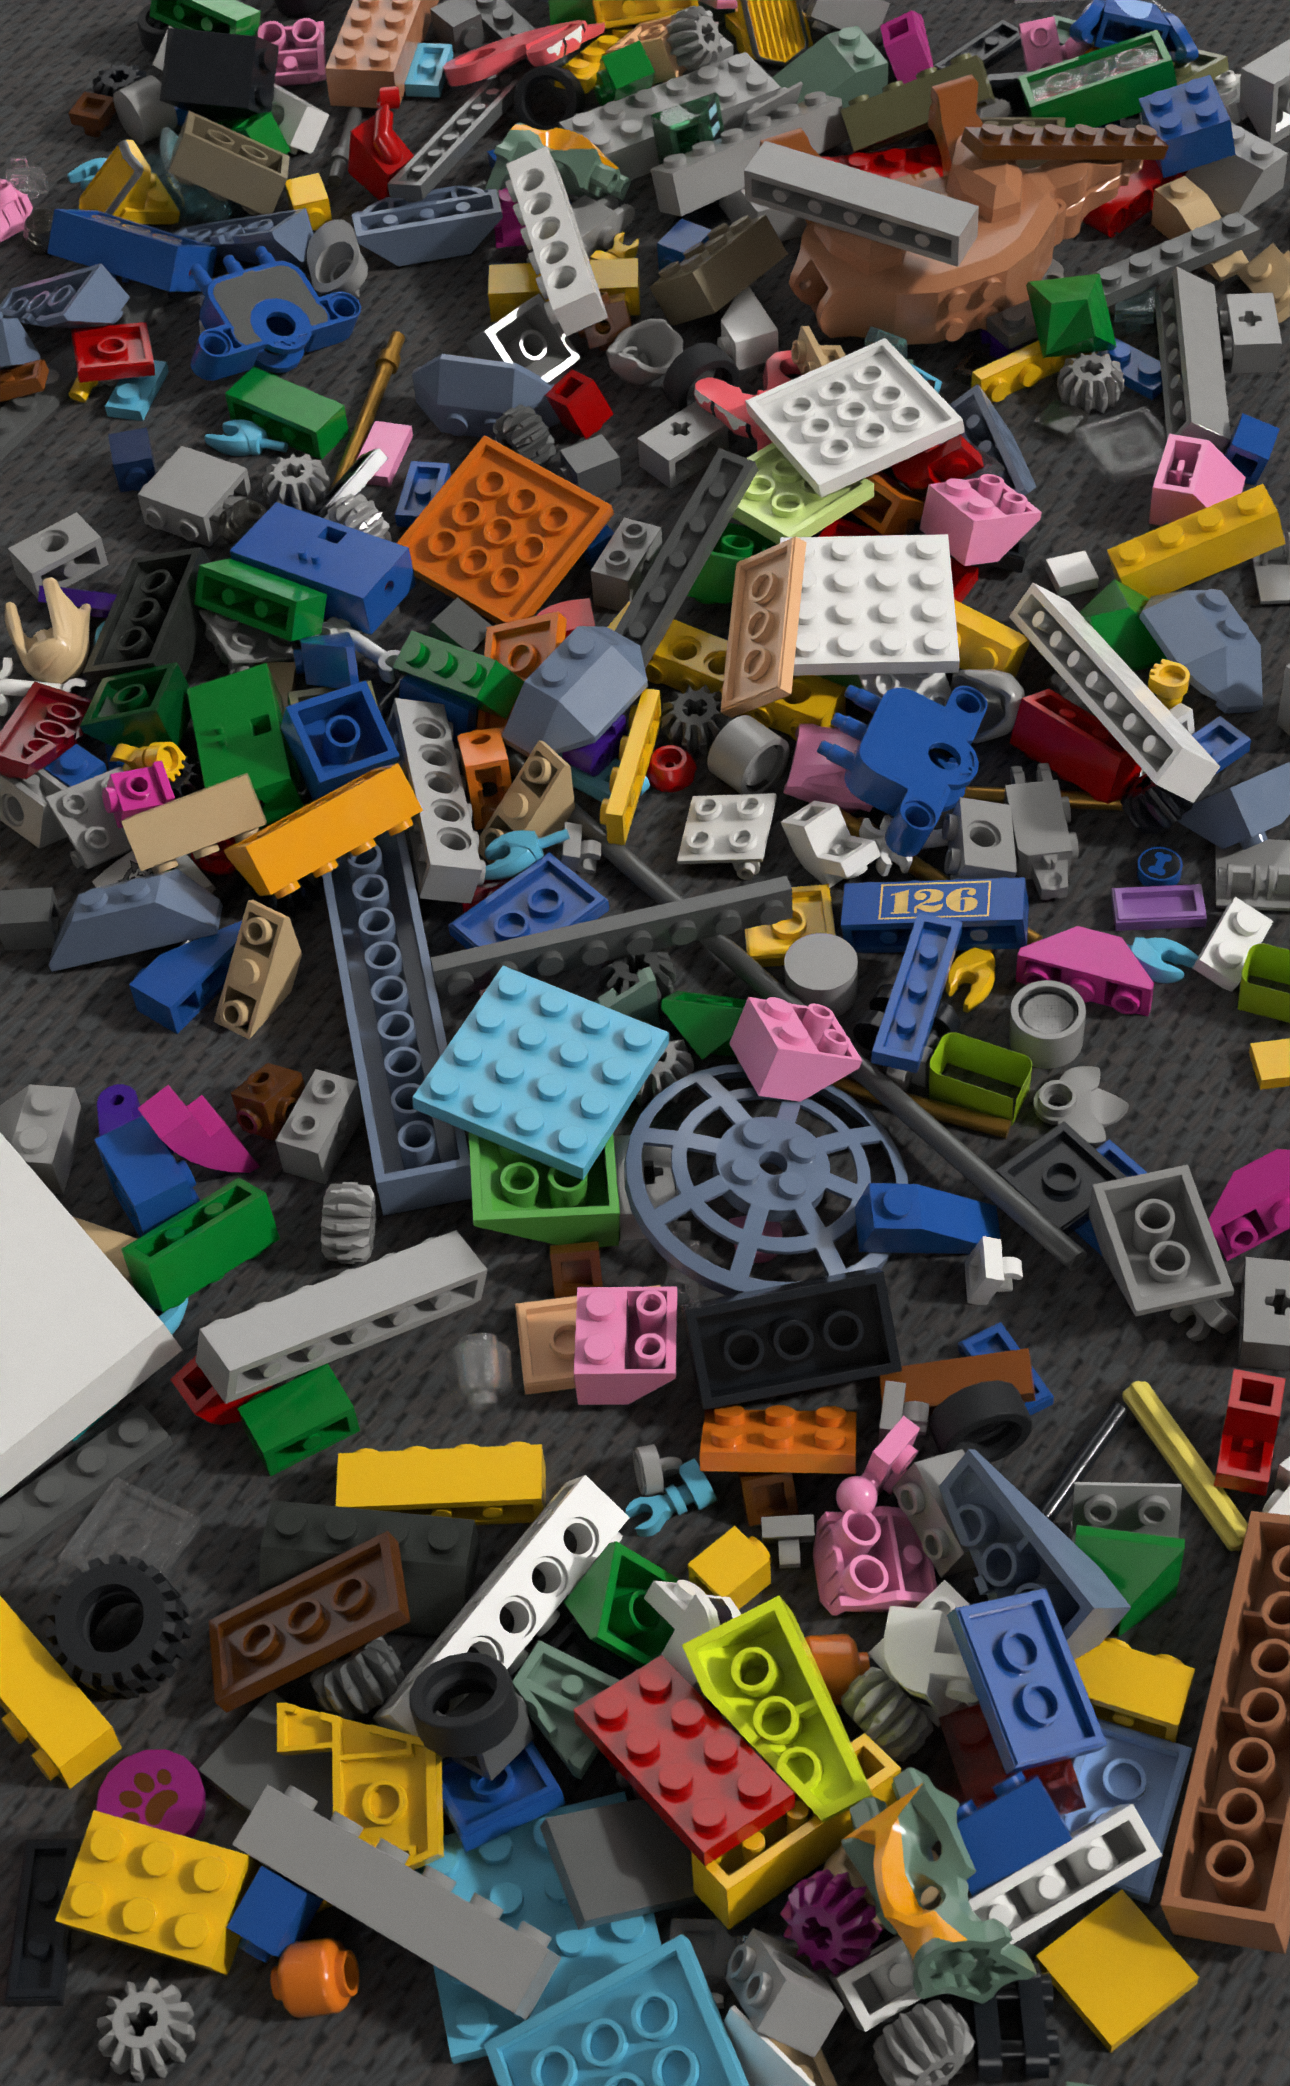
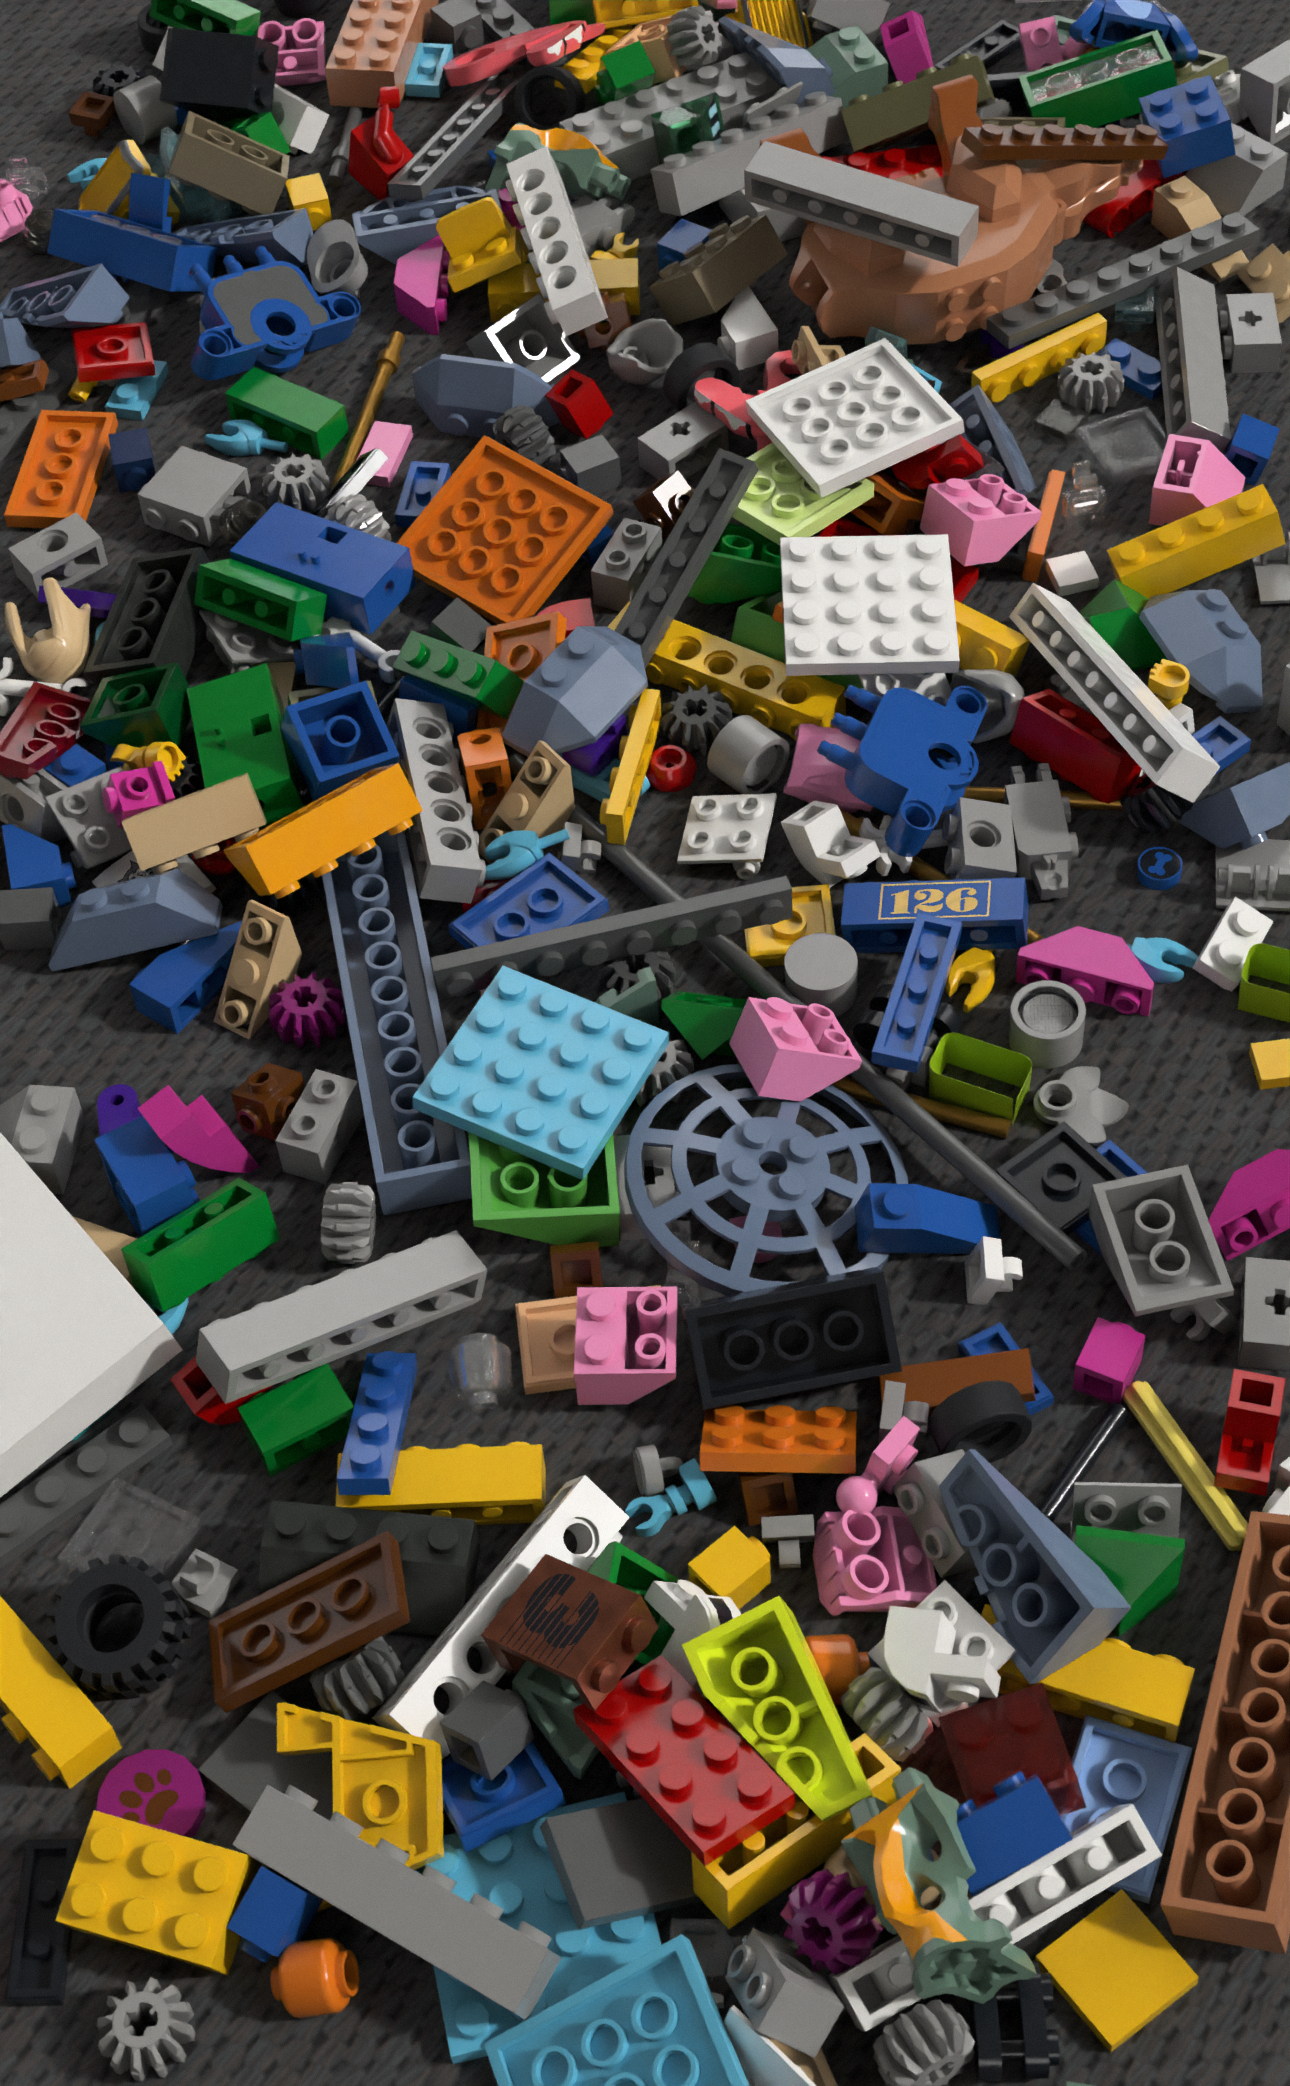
black tyre [409,1652,519,1758] -> none
light nougat tile [720,536,806,718] -> none
tile [946,1588,1107,1775] -> none
green slope [1026,274,1117,358] -> none
medium lavender tile [1111,884,1207,931] -> none
none -> blue slope [2,824,77,907]
none -> orange plate [4,410,118,528]
none -> blue slope [129,173,172,233]
none -> light grey tile [171,1548,241,1619]
none -> magenta gear [269,972,346,1050]
none -> blue plate [337,1351,417,1495]
none -> dark pink slope [394,235,451,335]
none -> yellow piece [436,197,529,293]
none -> copper panel [481,1554,659,1711]
none -> reddish brown brick [632,470,695,540]
none -> sand blue wedge [718,16,836,104]
none -> orange tile [1022,469,1066,582]
none -> clear plate [1061,460,1107,531]
none -> dark pink brick [1073,1317,1145,1405]

